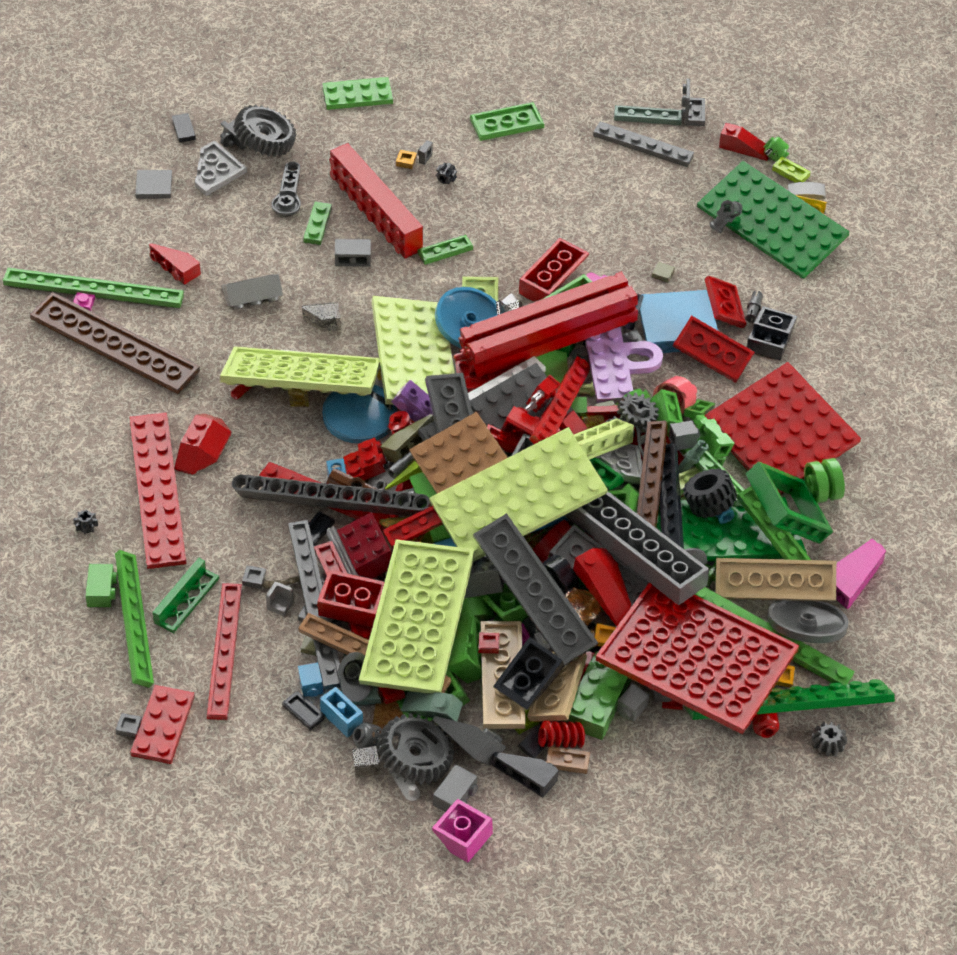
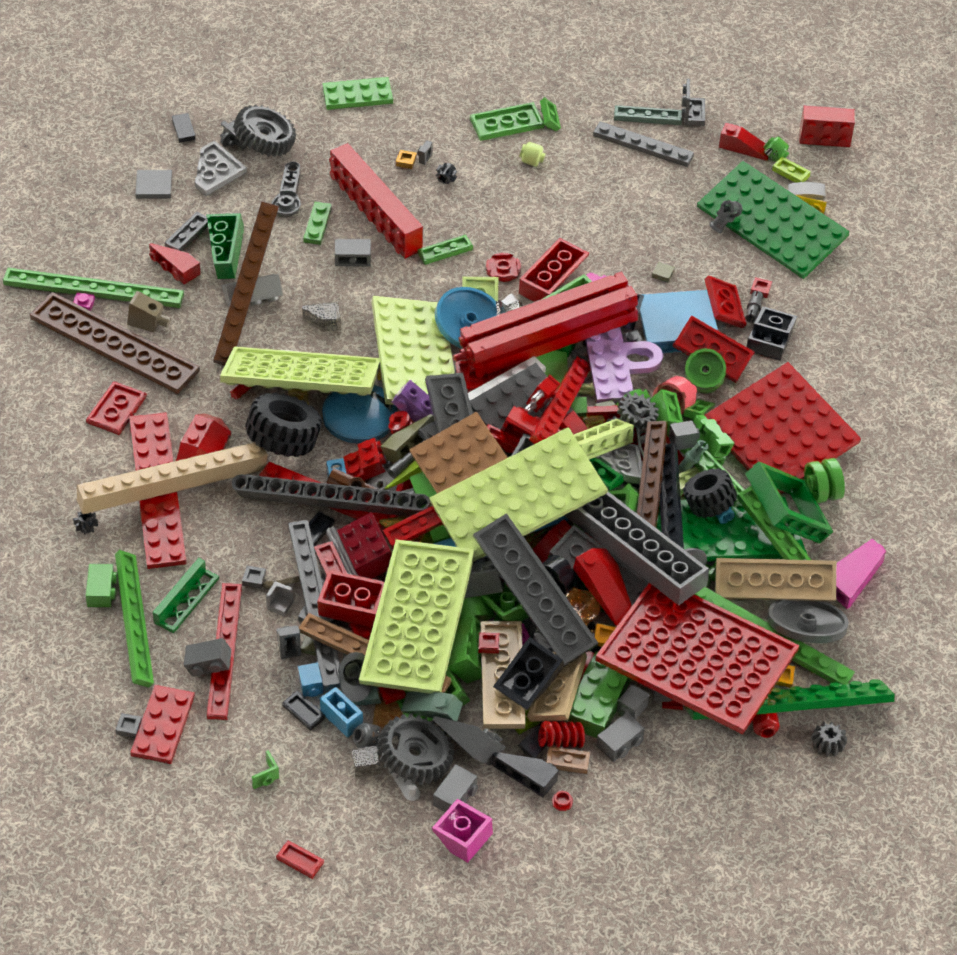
none -> tan brick [76,442,268,514]
none -> tile [86,381,147,435]
none -> dark tan torso [127,291,171,332]
none -> plate [164,212,208,251]
none -> dark grey brick [183,638,232,676]
none -> green wedge [206,213,244,279]
none -> reddish brown plate [213,201,279,366]
none -> black tyre [245,393,322,457]
none -> bright green bracket [252,750,279,789]
none -> dark grey arch [276,625,301,659]
none -> tile [276,840,324,879]
none -> tile [486,253,521,282]
none -> yellowish green head [519,142,546,167]
none -> bright green plate [540,97,561,131]
none -> red plate [552,790,573,811]
none -> brick [596,713,645,762]
none -> bright green wheel [685,348,726,394]
none -> plate [750,277,772,298]
none -> red brick [799,105,855,147]

